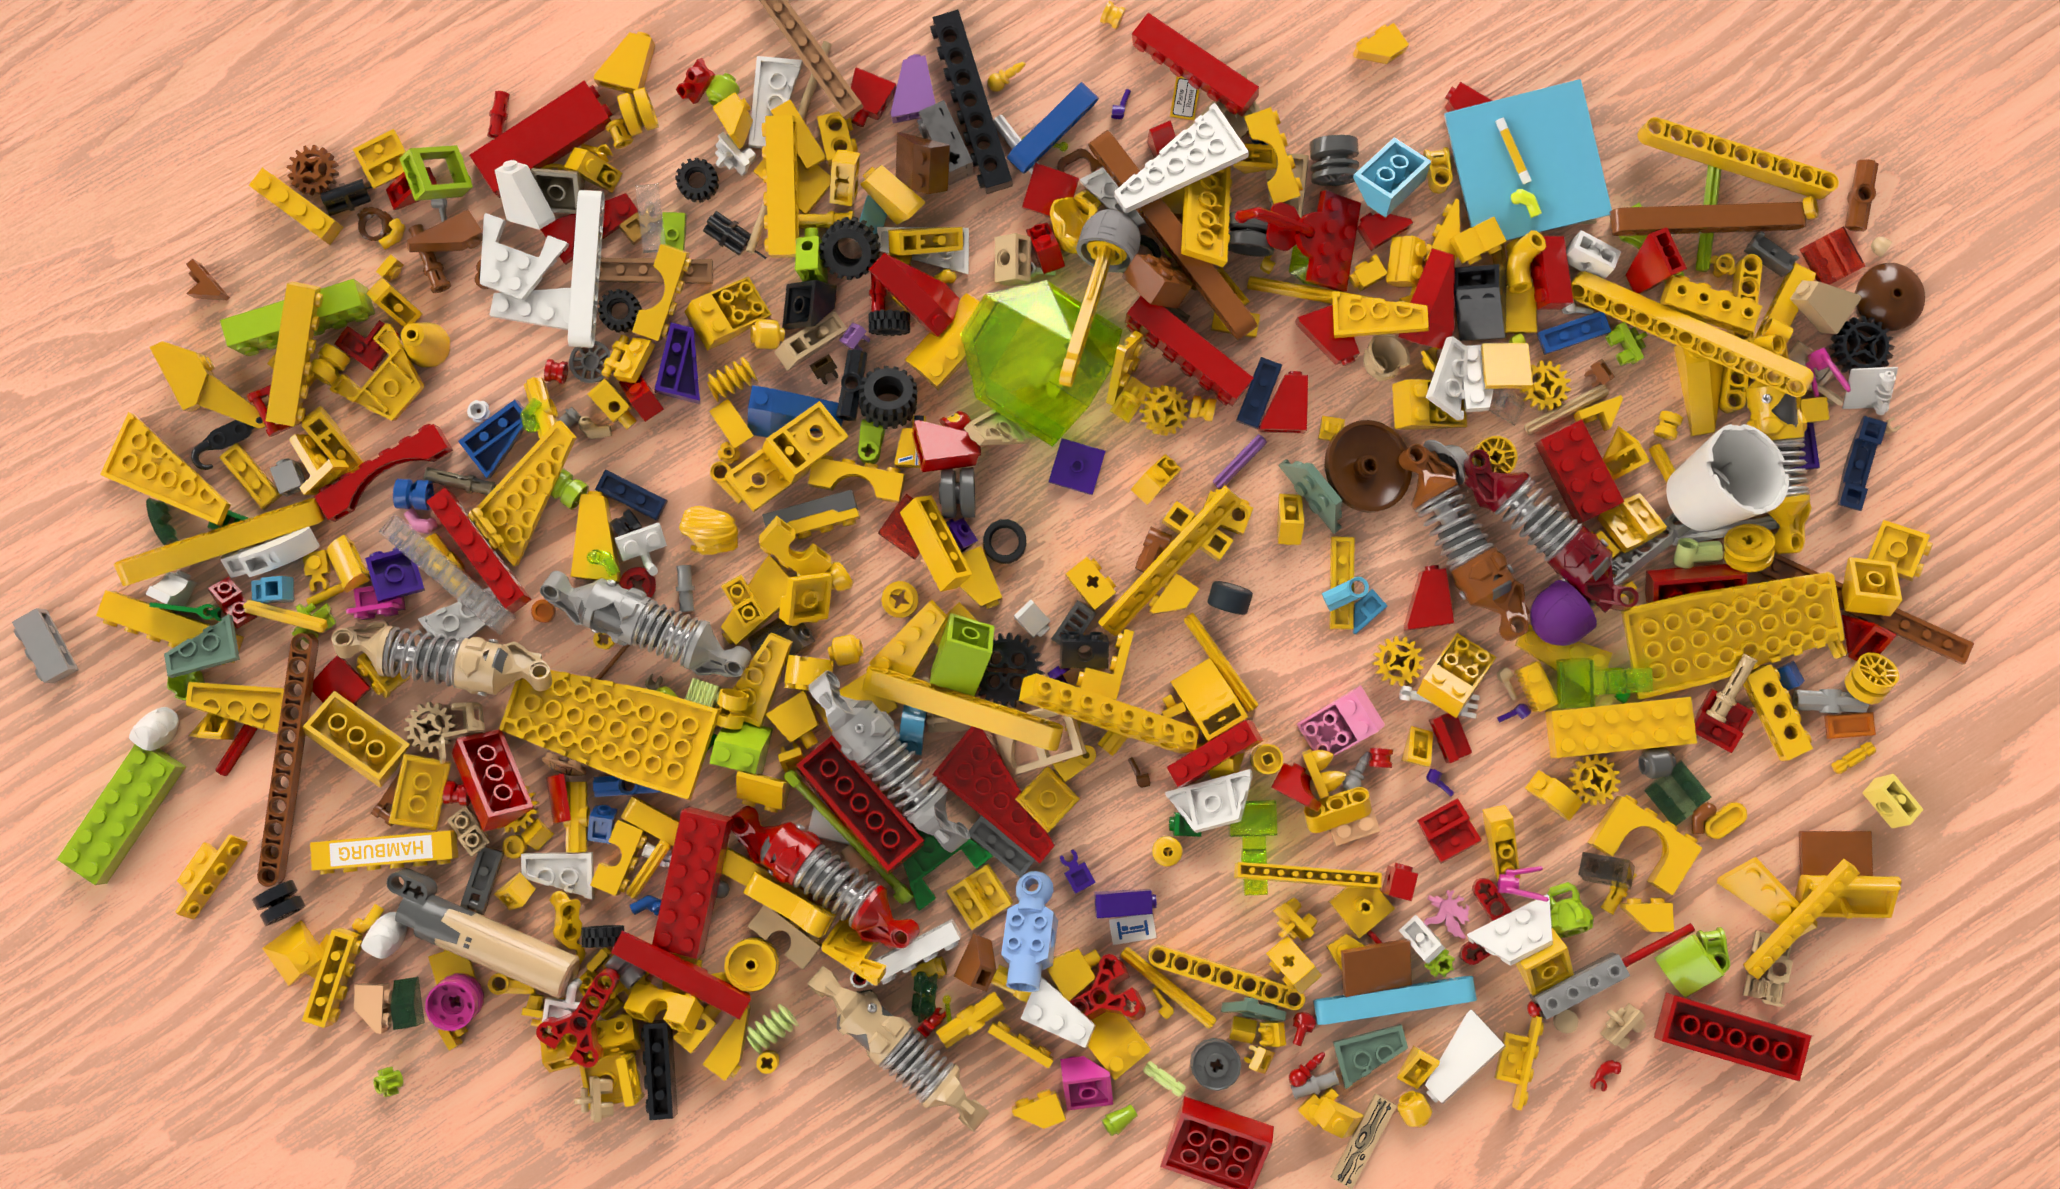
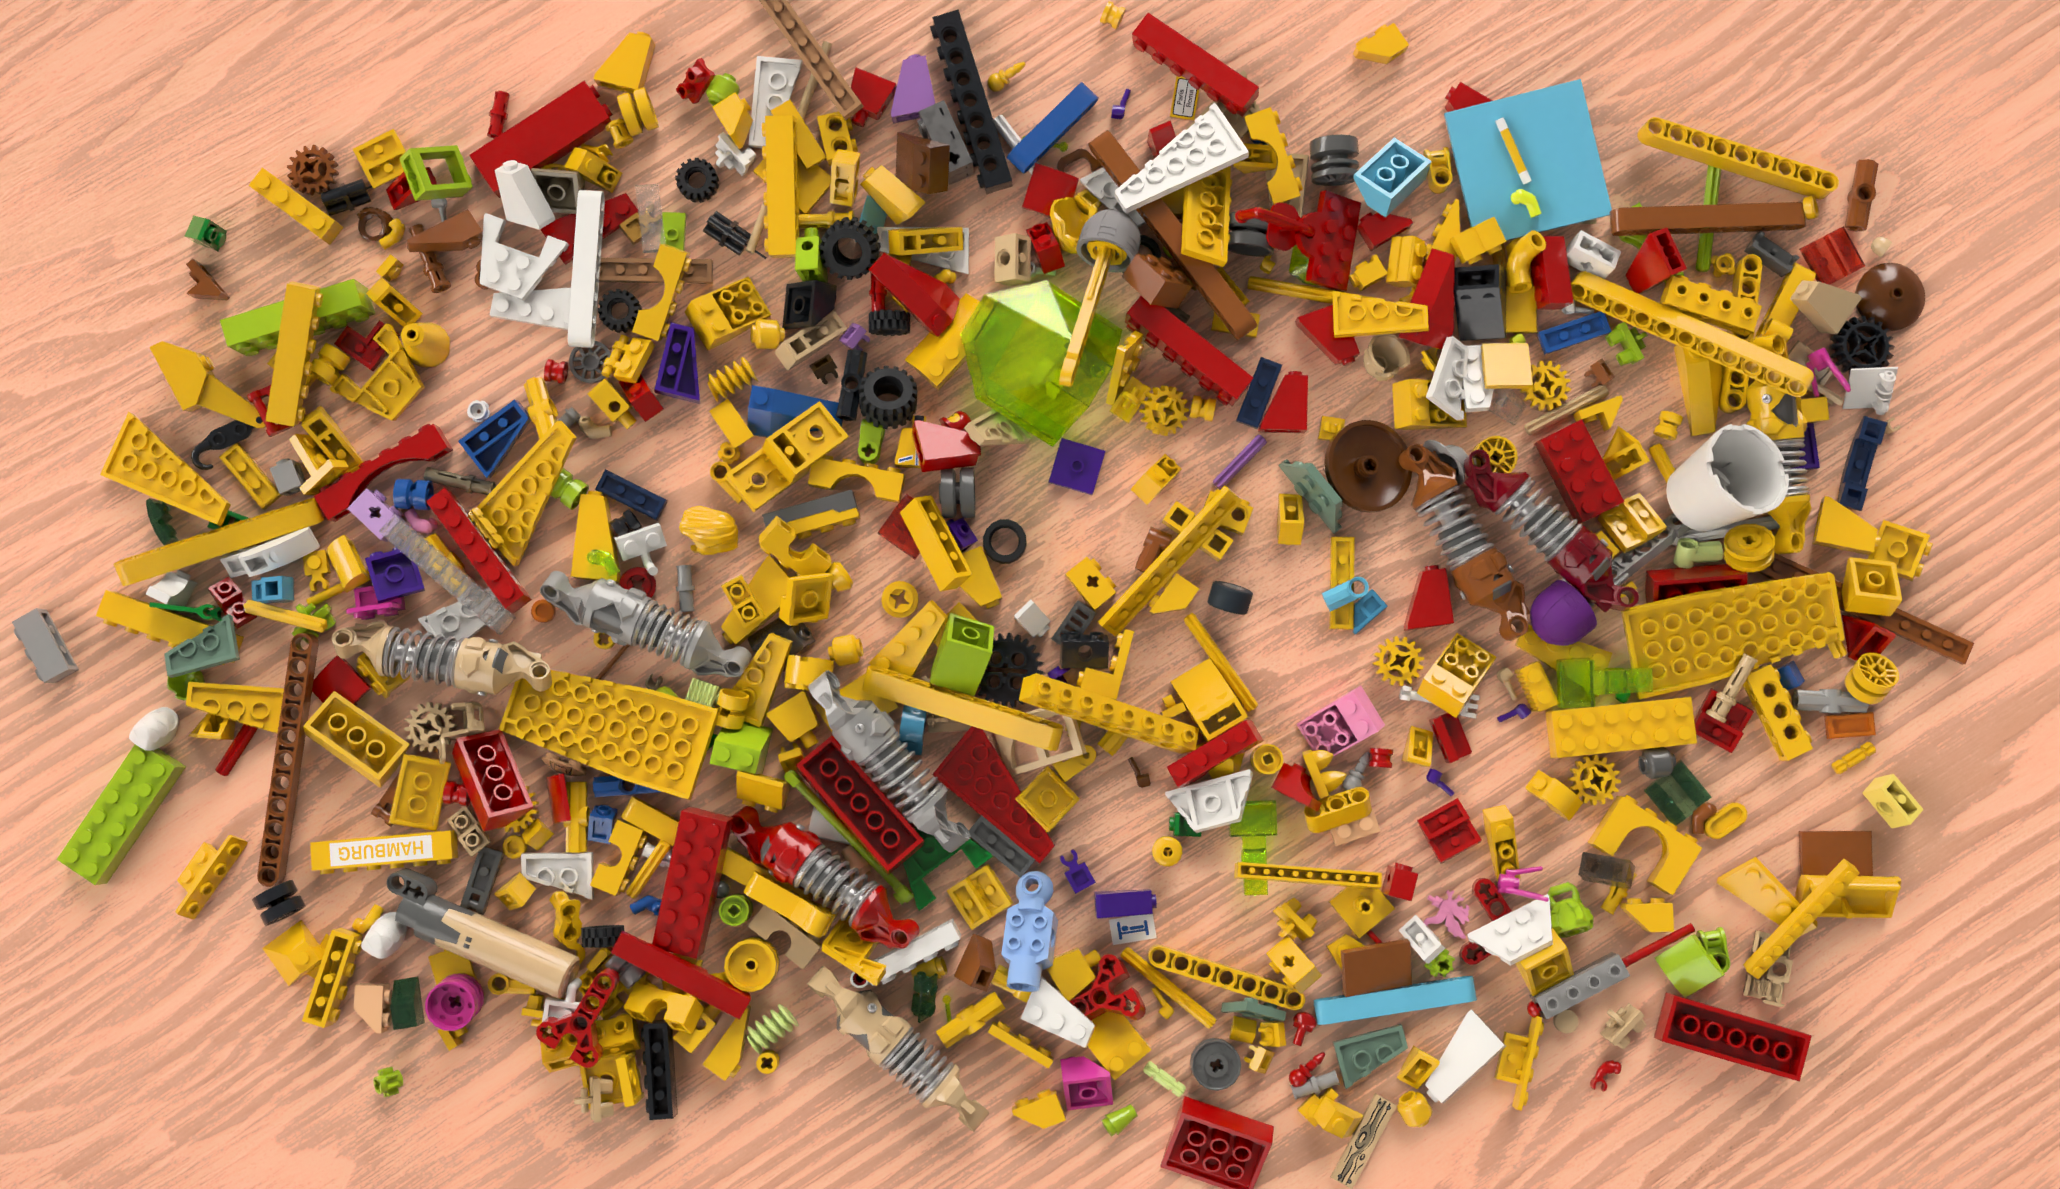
clear neon green arm [520,398,542,433] -> none
red arm [916,1007,946,1038] -> none
none -> green slope [184,215,227,252]
none -> lavender brick [347,488,406,542]
none -> lime wheel [719,893,753,926]
none -> yellow slope [1812,496,1880,555]

